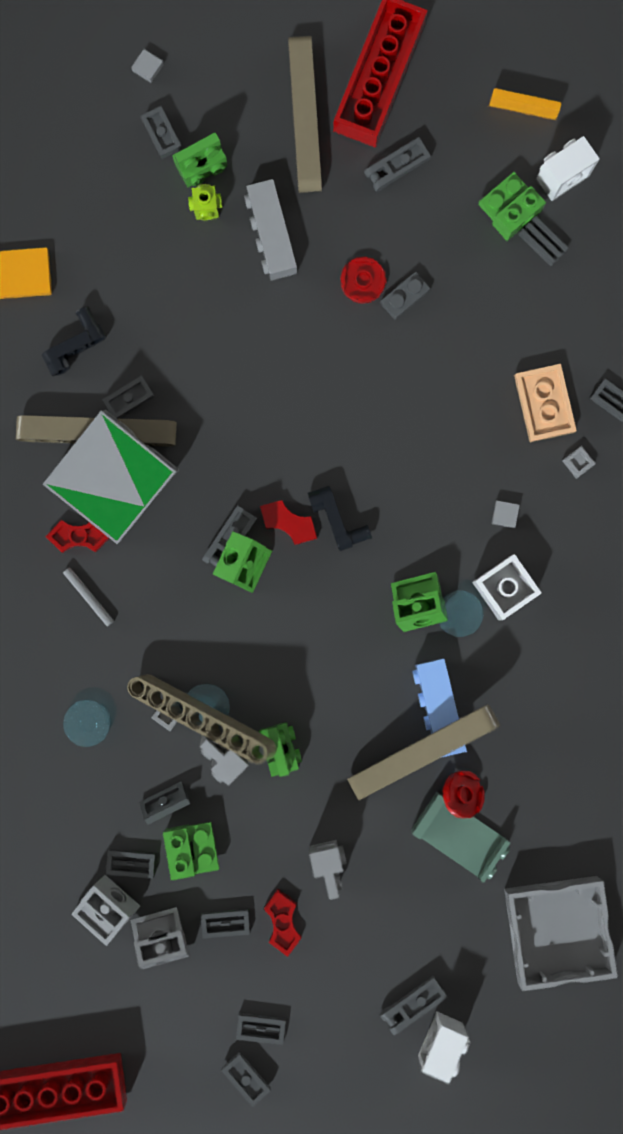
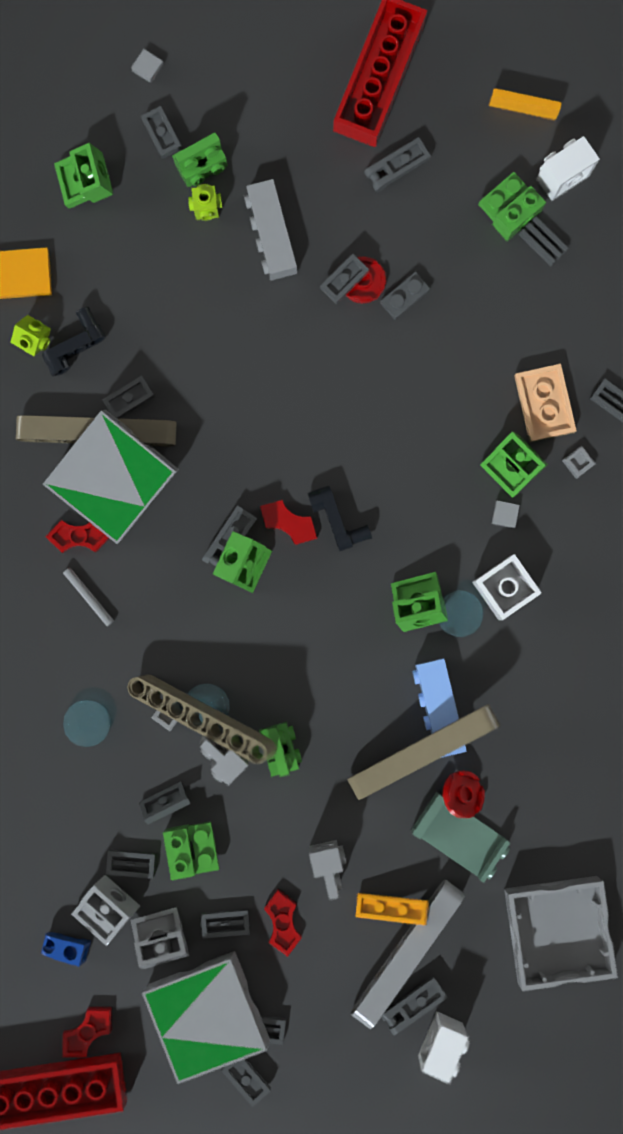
dark tan beam [288,36,322,193] -> none
none -> lime brick [10,315,51,356]
none -> blue leg [41,932,91,967]
none -> bright green brick [54,143,113,208]
none -> red tile [62,1007,112,1058]
none -> light grey tile [142,951,270,1084]
none -> dark grey plate [320,254,369,304]
none -> light grey beam [351,880,465,1029]
none -> light orange tile [356,893,429,925]
none -> bright green brick [480,432,548,498]

